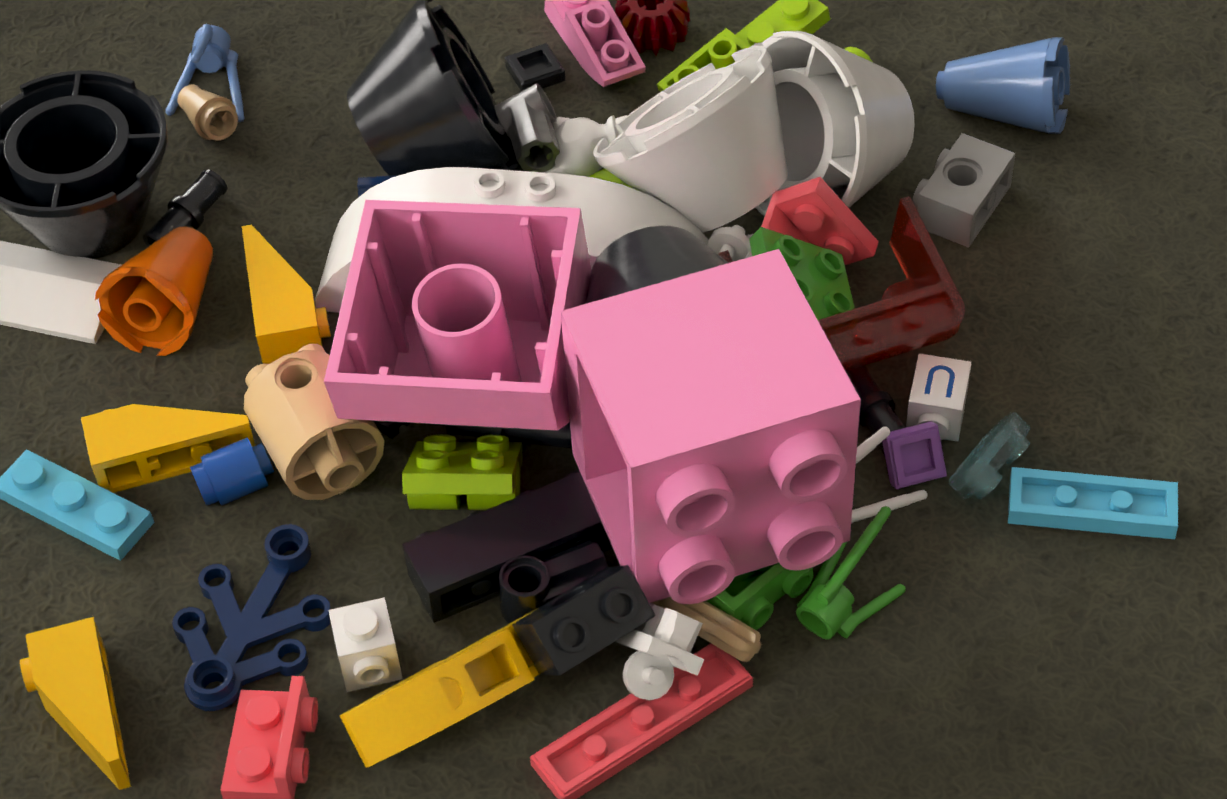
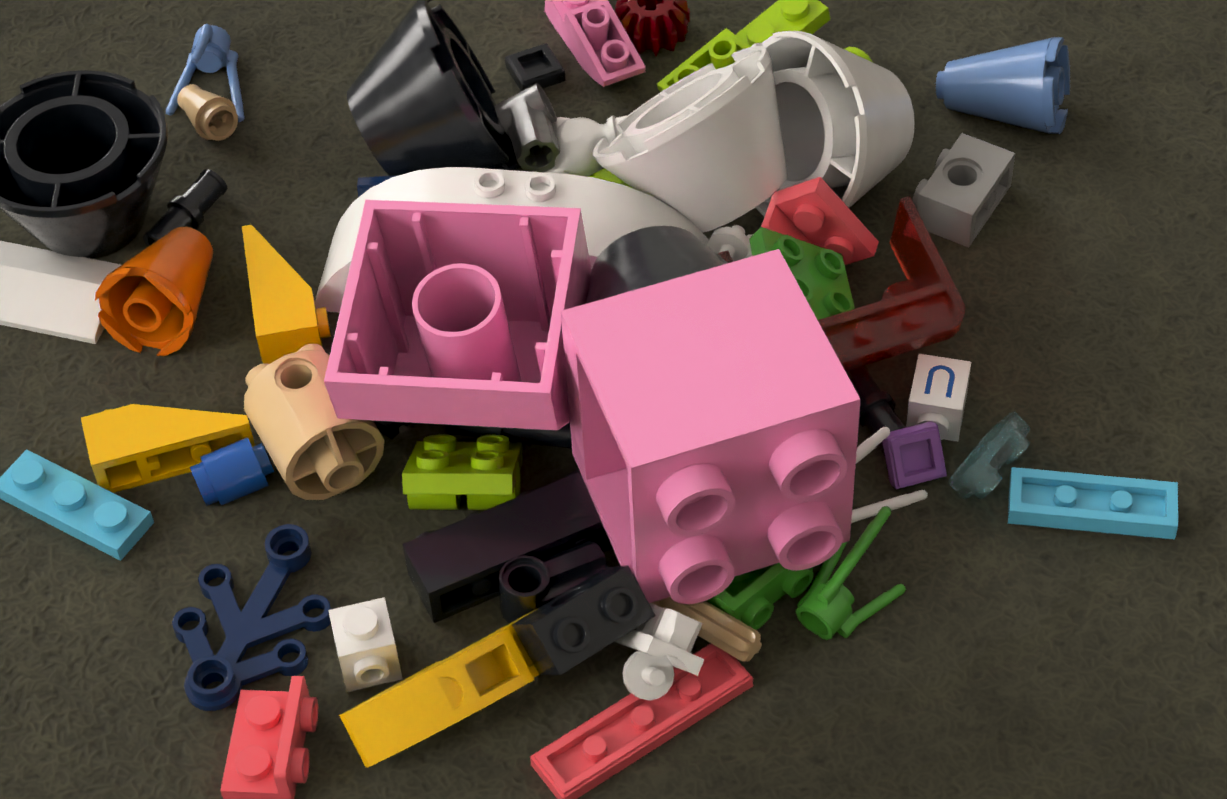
yellow slope [20,617,131,790] -> none

